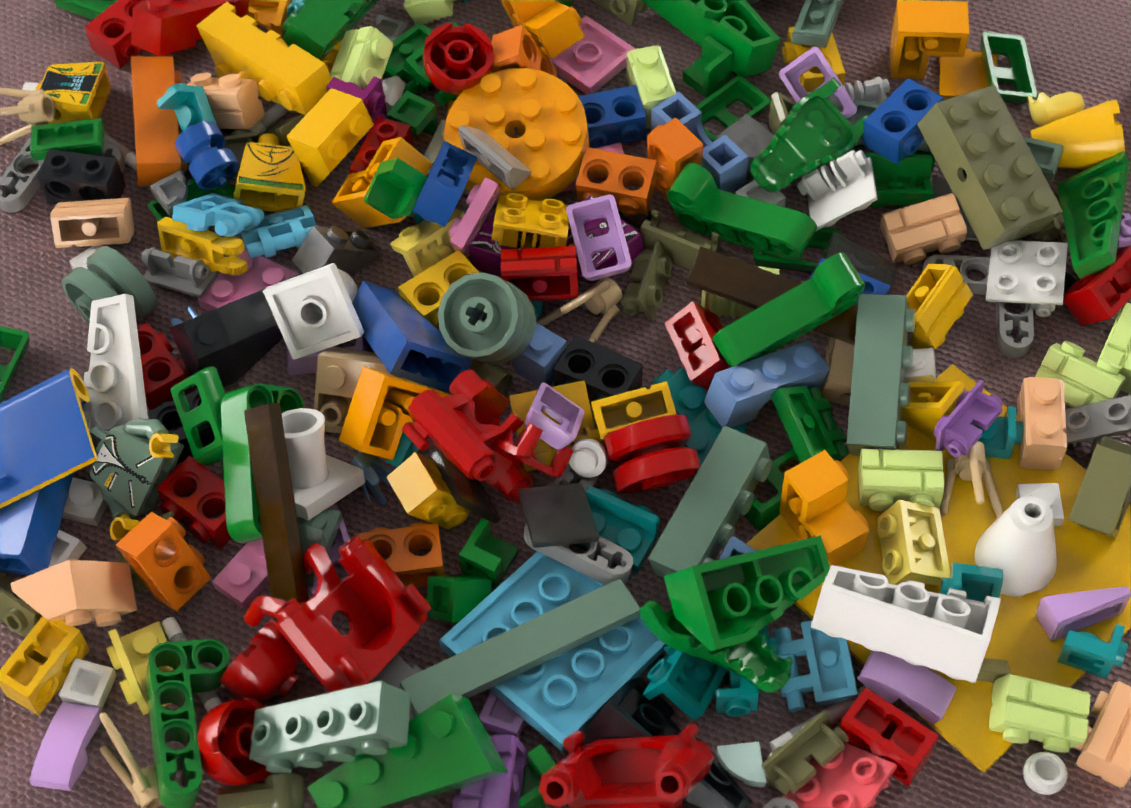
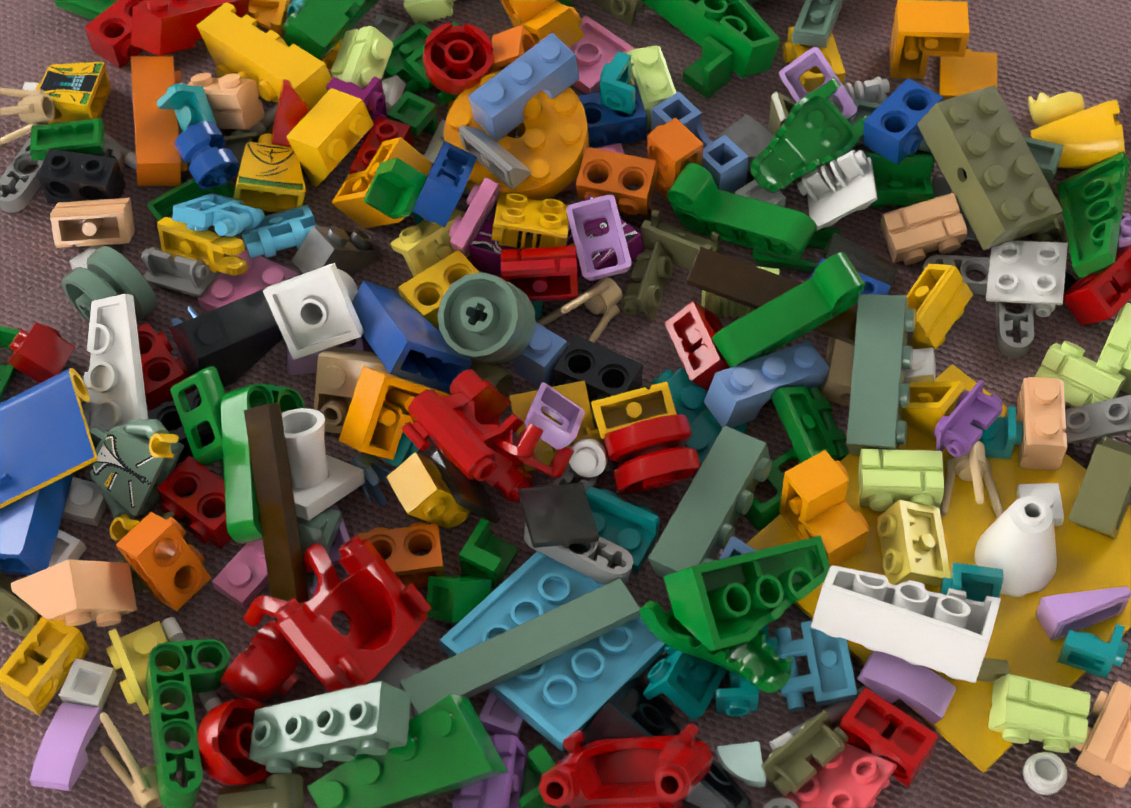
light grey tile [150,169,188,216] -> none
green piece [695,76,770,142] -> none
green piece [980,32,1037,104] -> none
none -> red brick [7,322,75,383]
none -> red tile [271,79,311,147]
none -> medium blue arch [468,32,579,142]
none -> teal bracket [600,51,635,114]

